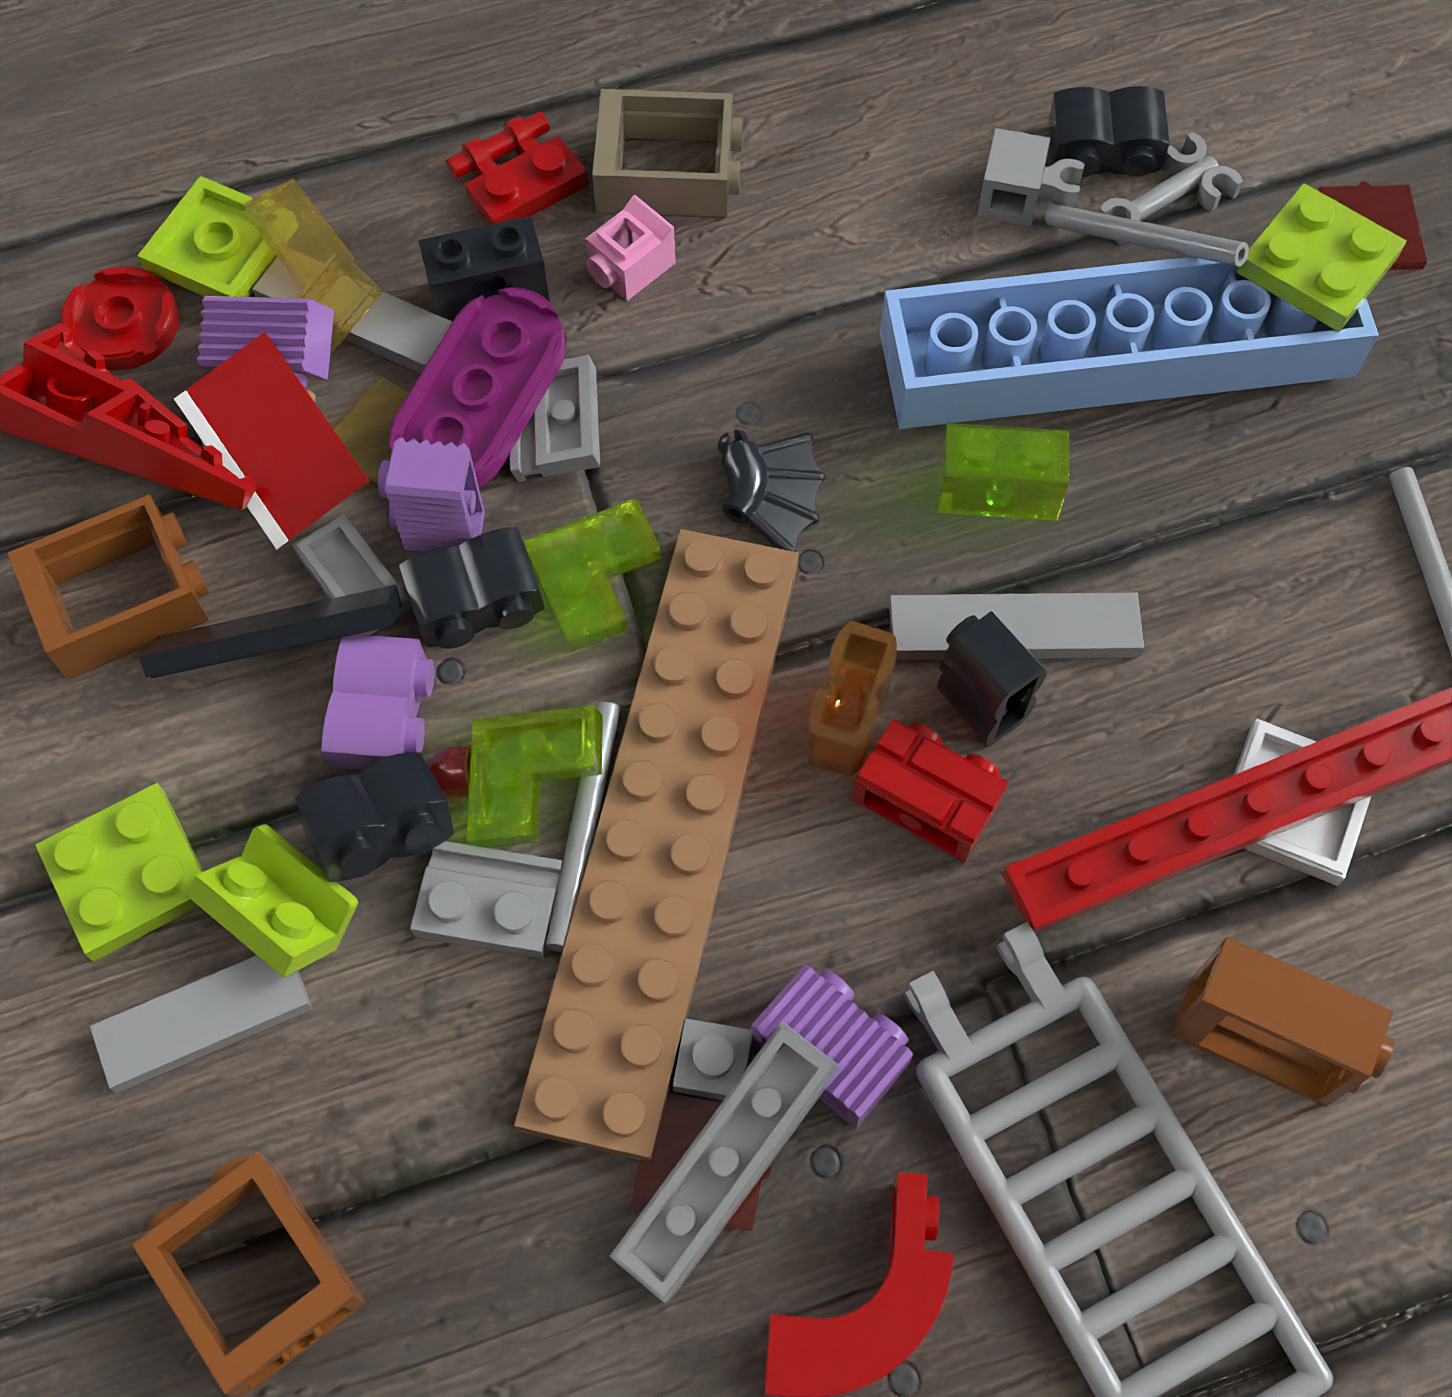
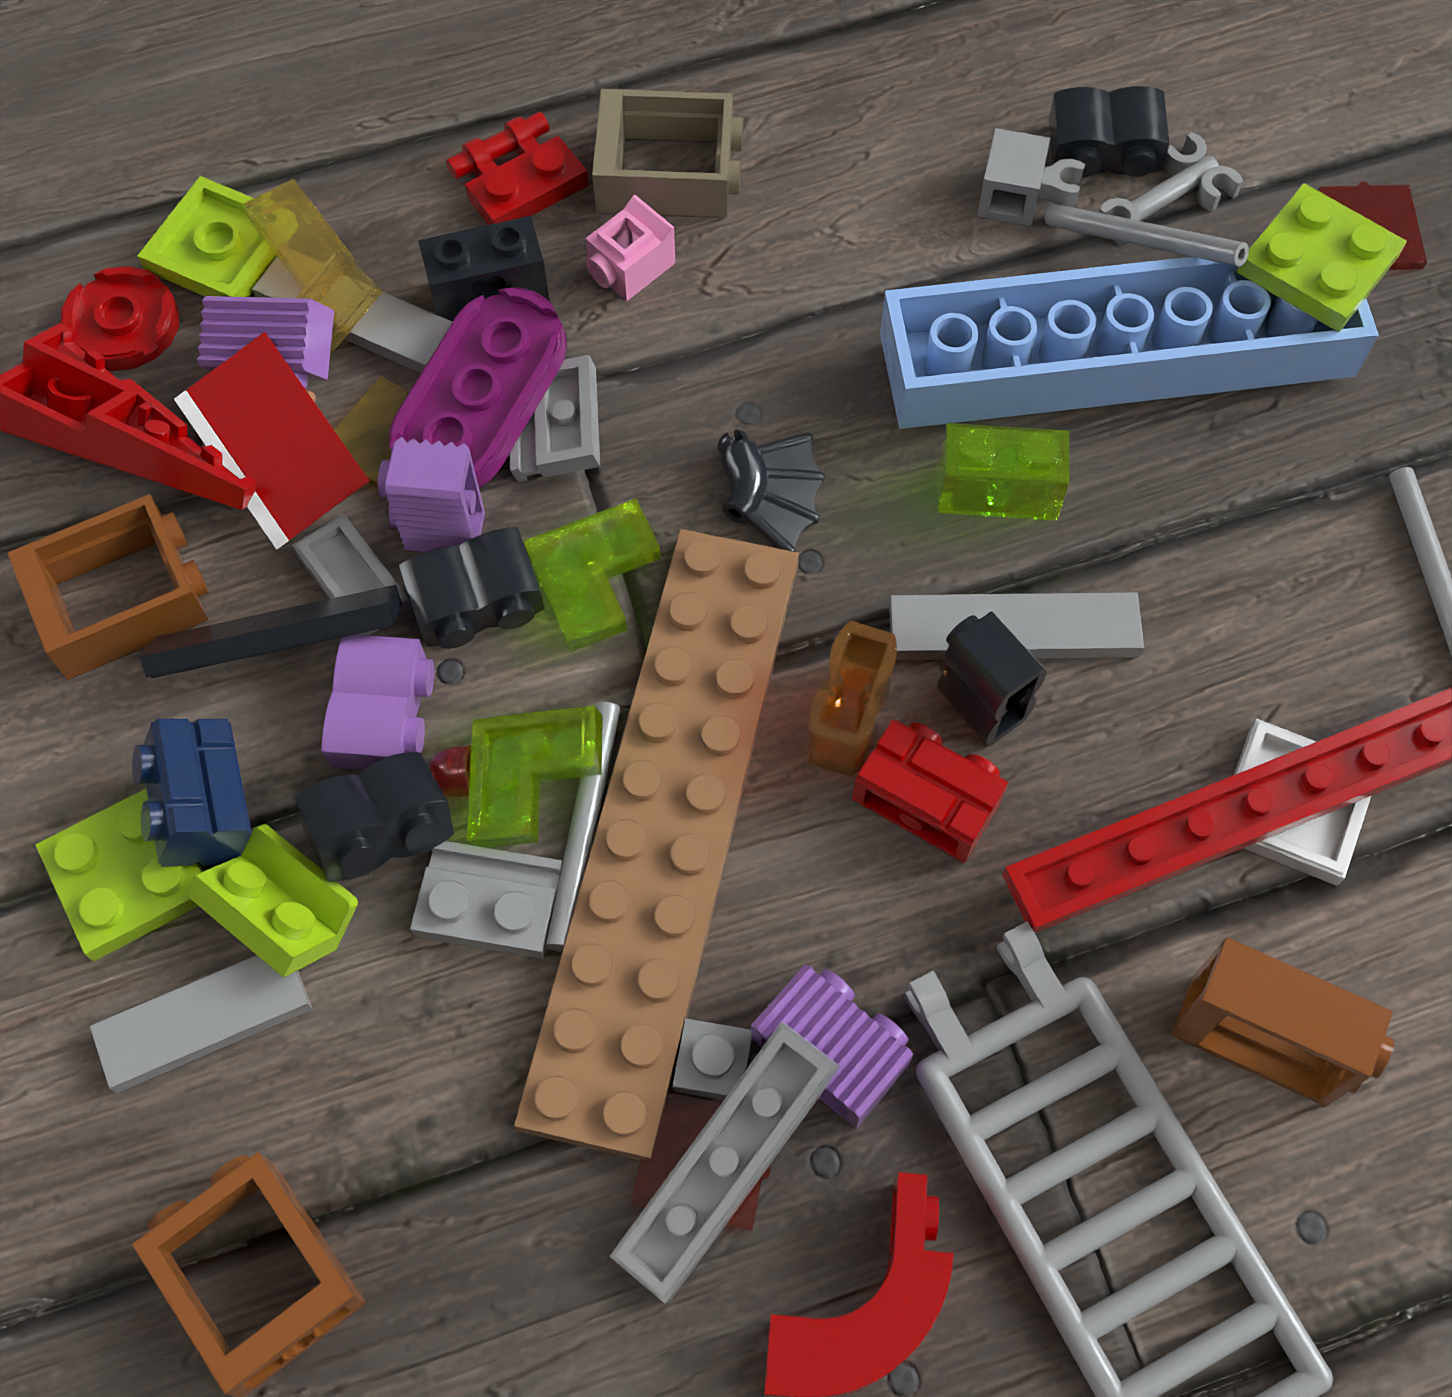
none -> dark blue brick [132,718,252,867]

